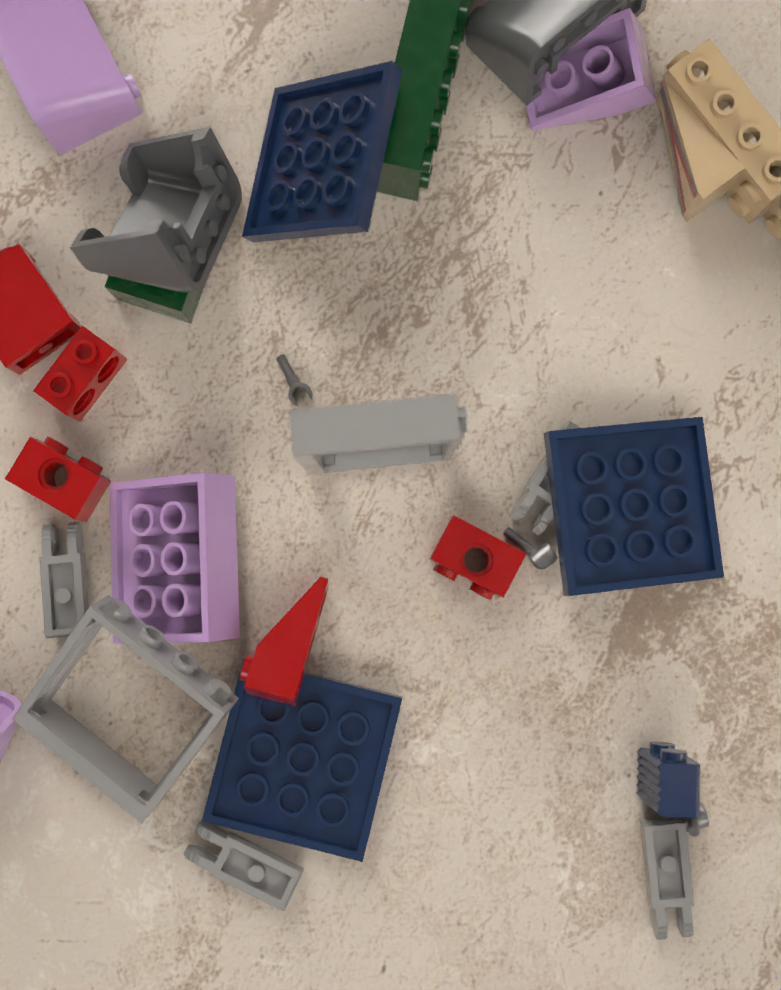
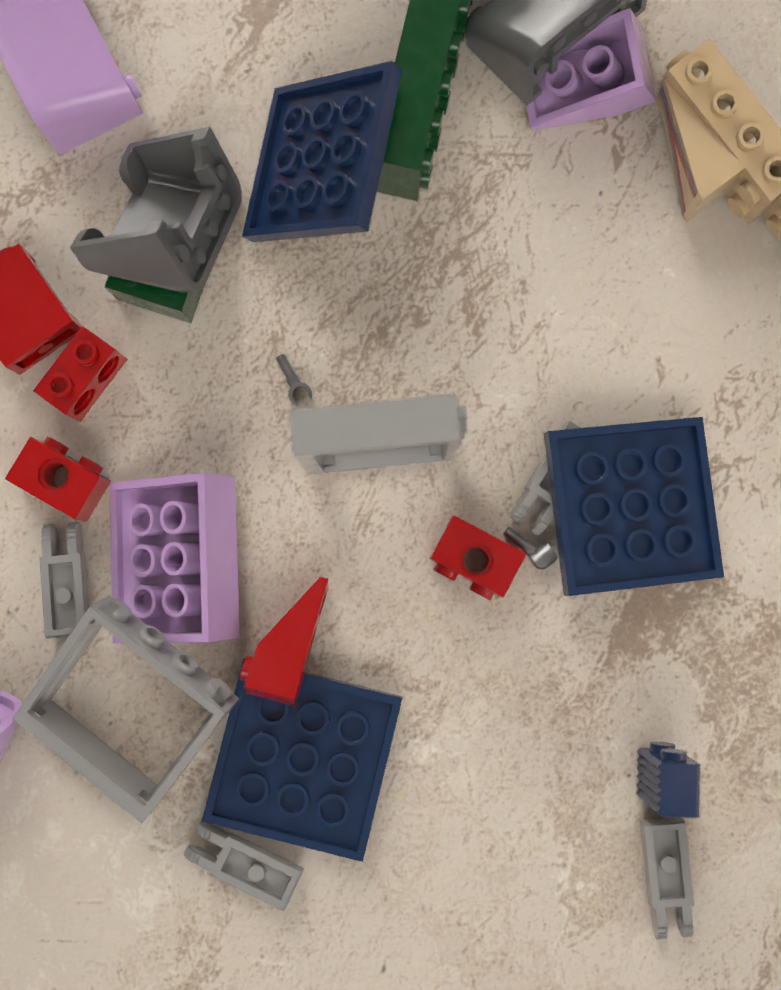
flat silver hand [683,802,709,837] -> none

